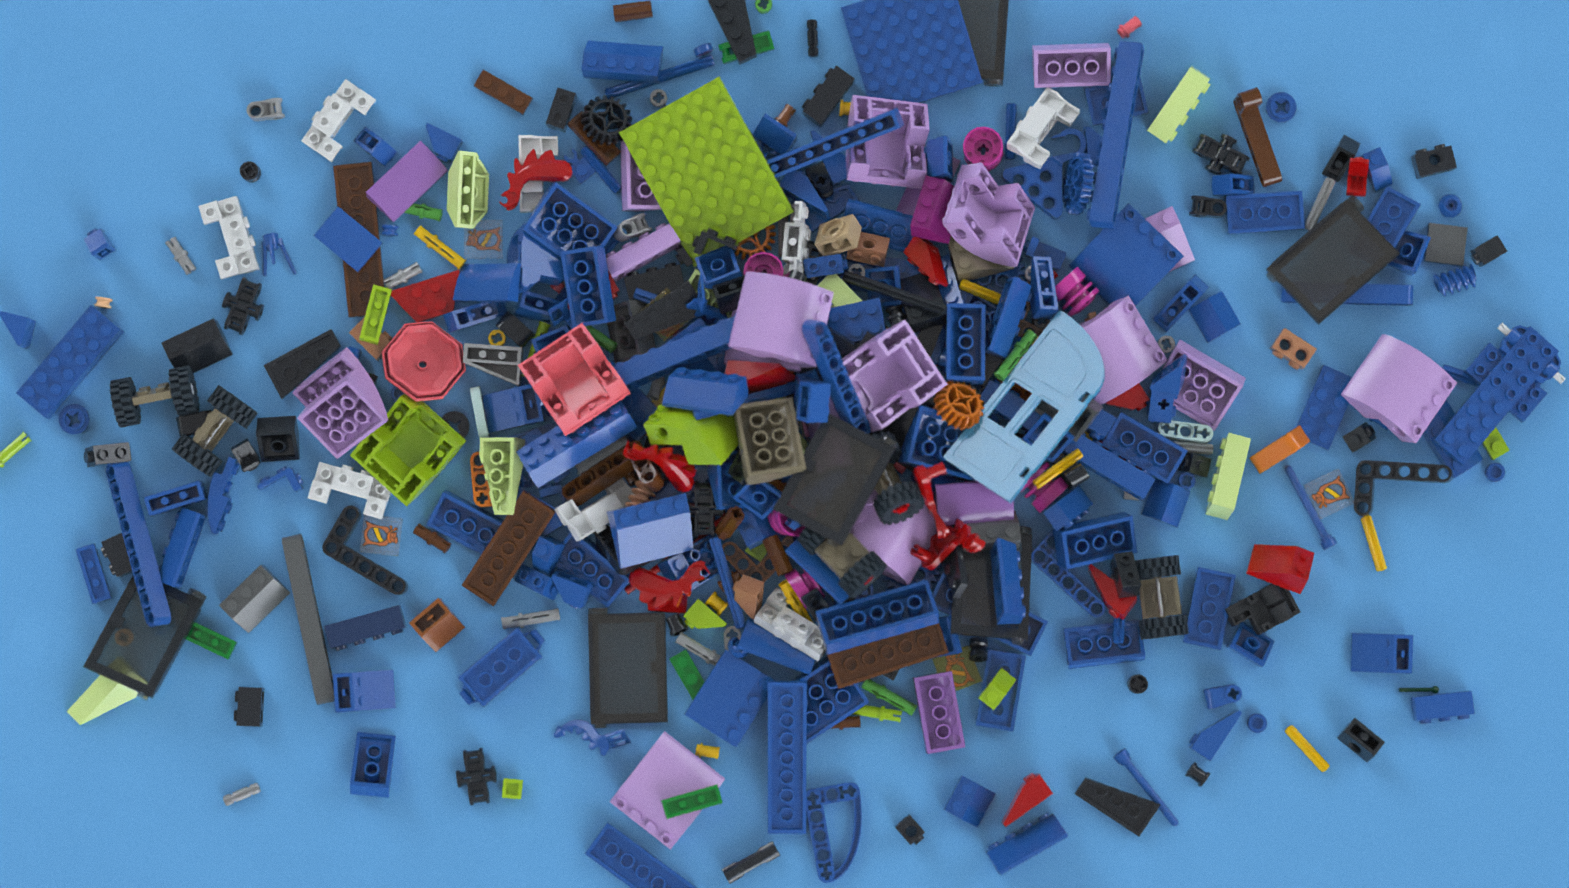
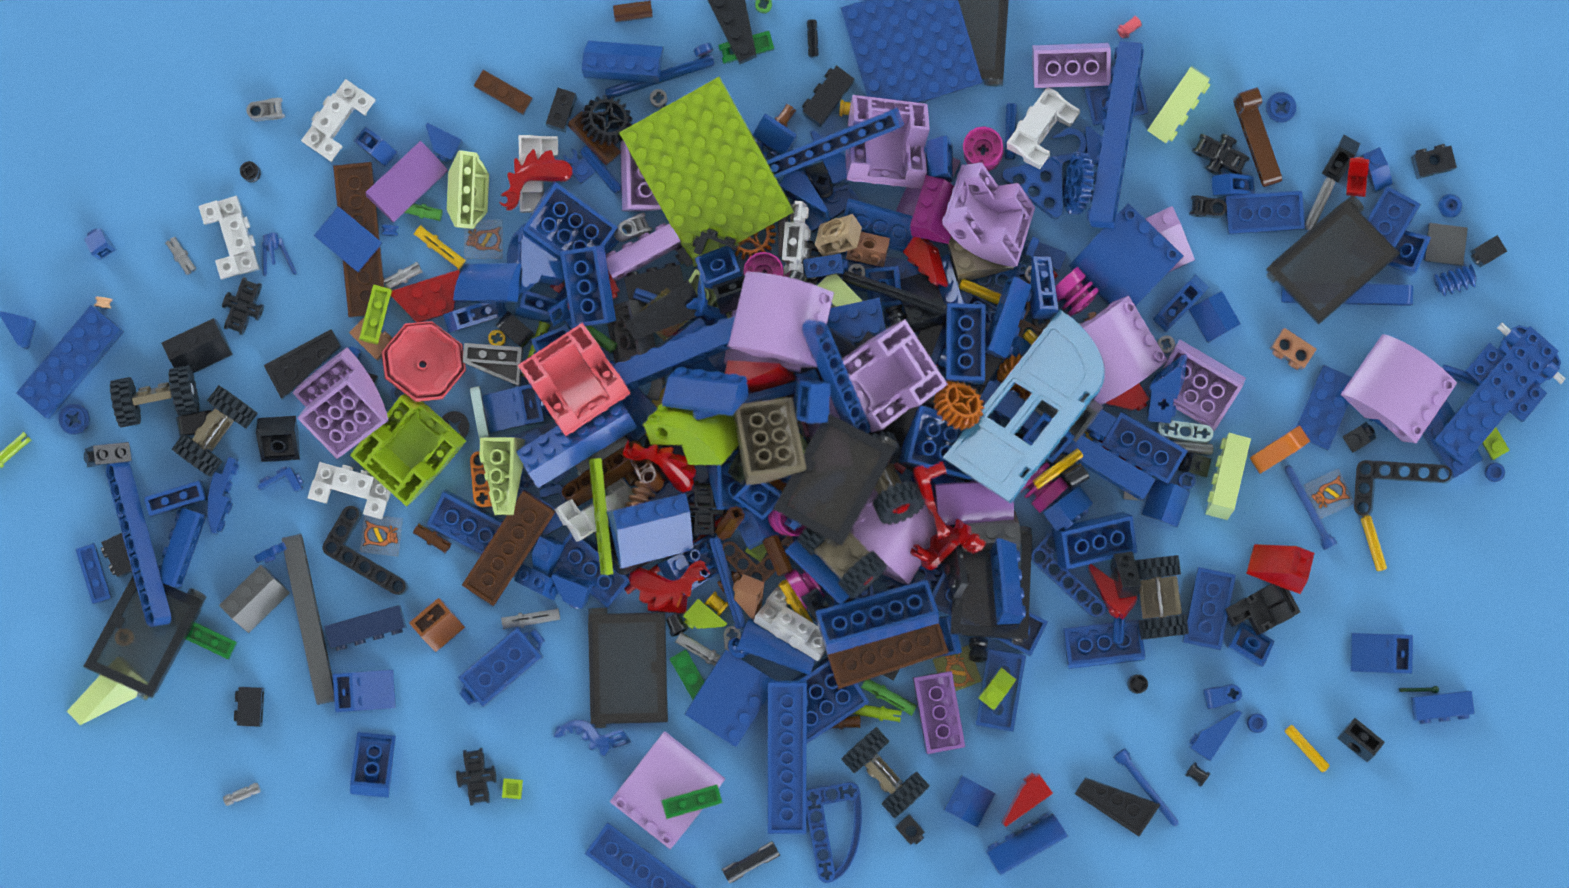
black bracket [231,438,260,472] -> none
yellow pin [695,743,720,759] -> none
bright green pin [994,330,1037,381] -> none
none -> blue plate [254,542,287,564]
none -> lime tile [589,458,613,575]
none -> black plate [841,727,930,818]

